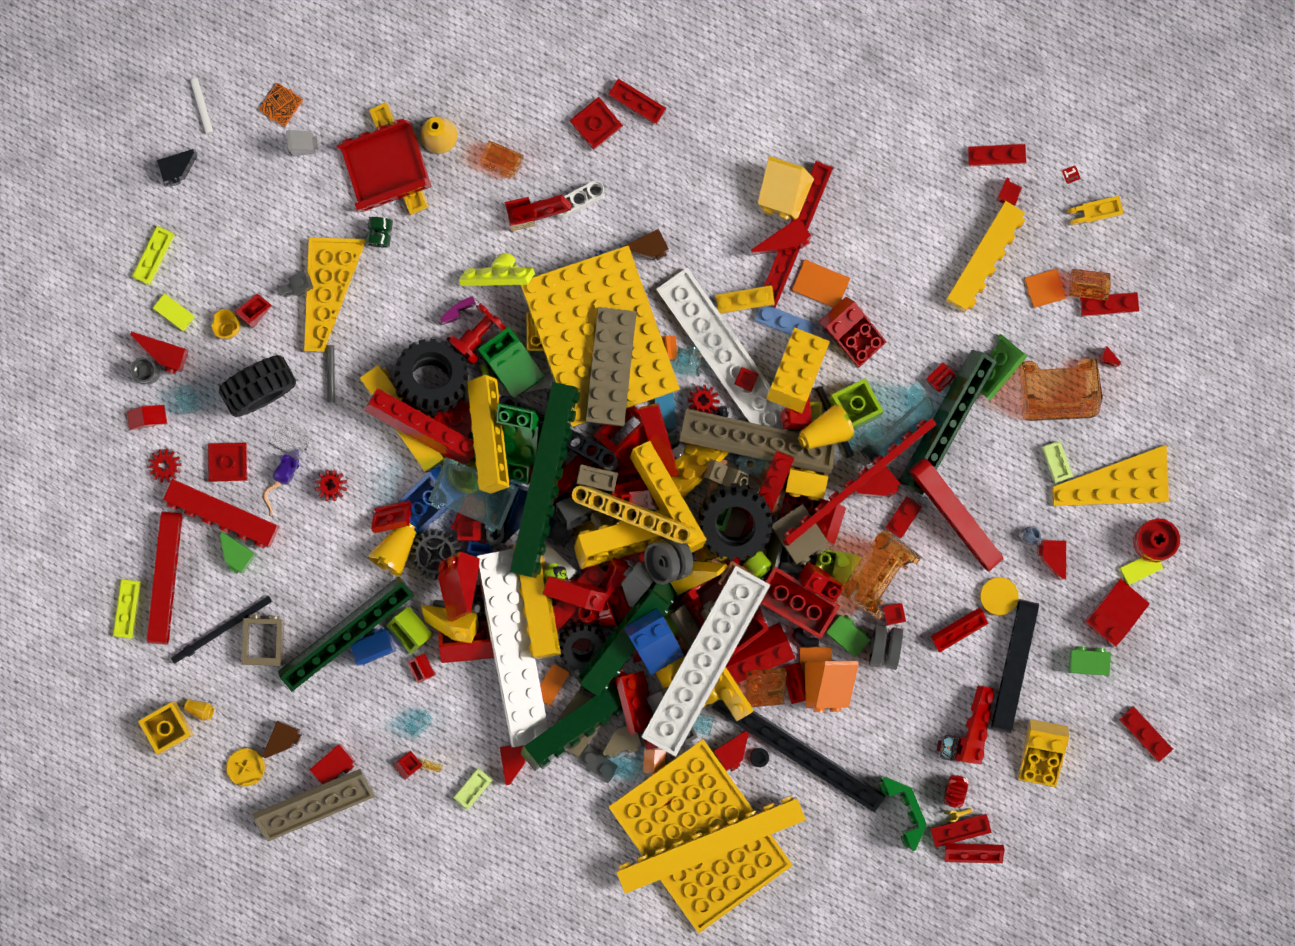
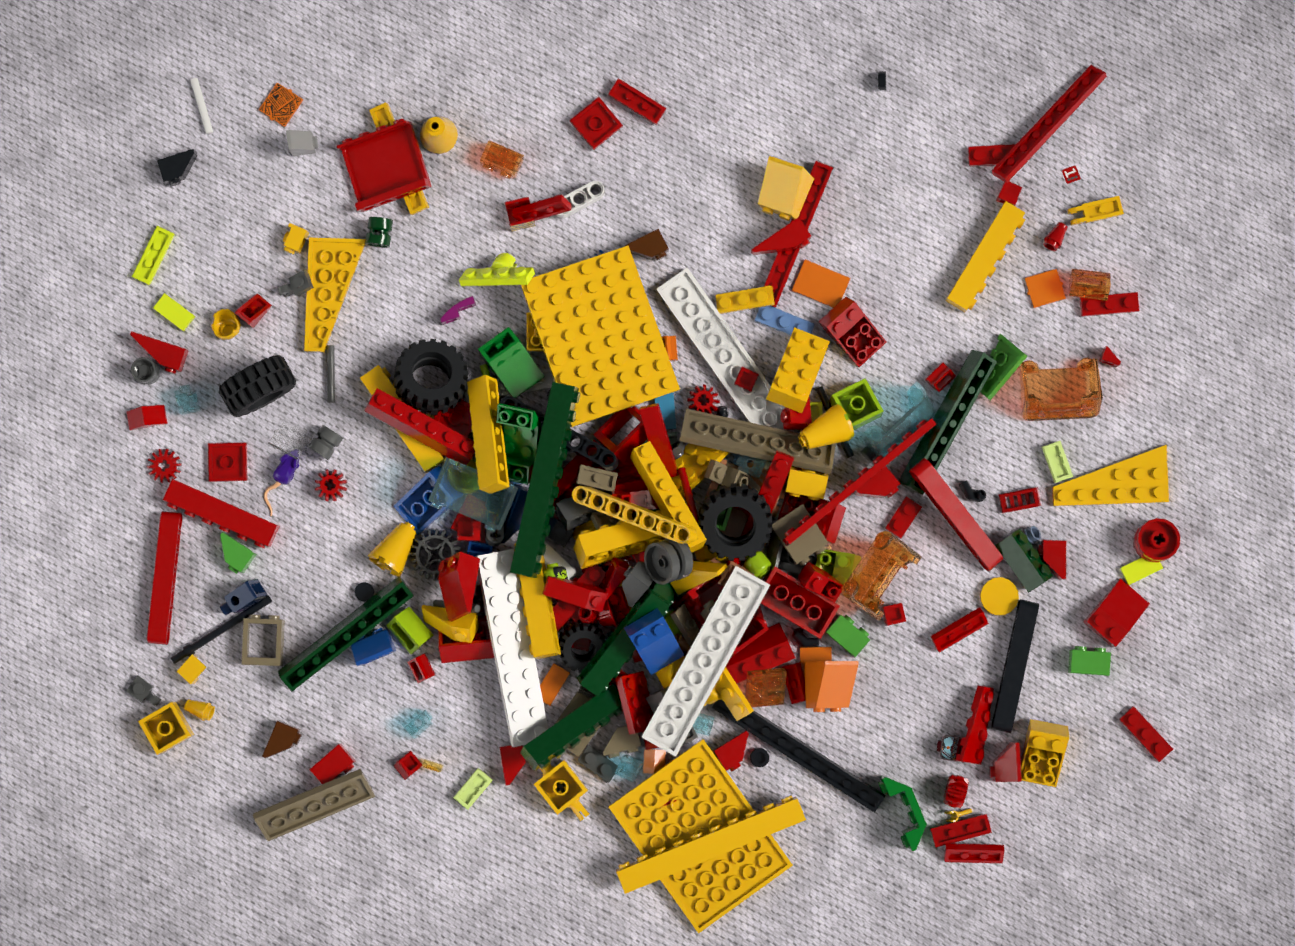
neon yellow tile [113,579,141,639] -> none
yellow tile [226,748,265,787] -> none
red plate [371,500,412,533] -> none
red piece [446,303,506,365] -> none
dark tan plate [585,307,637,427] -> none
clear light blue brick [673,346,702,377] -> none
dark grey wheel [869,624,903,670] -> none
none -> dark grey plate [126,675,162,706]
none -> yellow panel [176,654,206,684]
none -> dark blue torso [220,579,268,615]
none -> yellow brick [283,223,309,255]
none -> dark grey wheel [308,425,344,460]
none -> black tile [355,582,374,602]
none -> yellow brick [534,760,590,821]
none -> red bar [678,467,698,522]
none -> black tile [878,71,886,91]
none -> black arm [959,481,986,502]
none -> red slope [989,741,1022,782]
none -> red plate [991,65,1107,183]
none -> dark green brick [995,528,1053,593]
none -> red slope [999,487,1041,513]
none -> red cone [1043,222,1068,252]

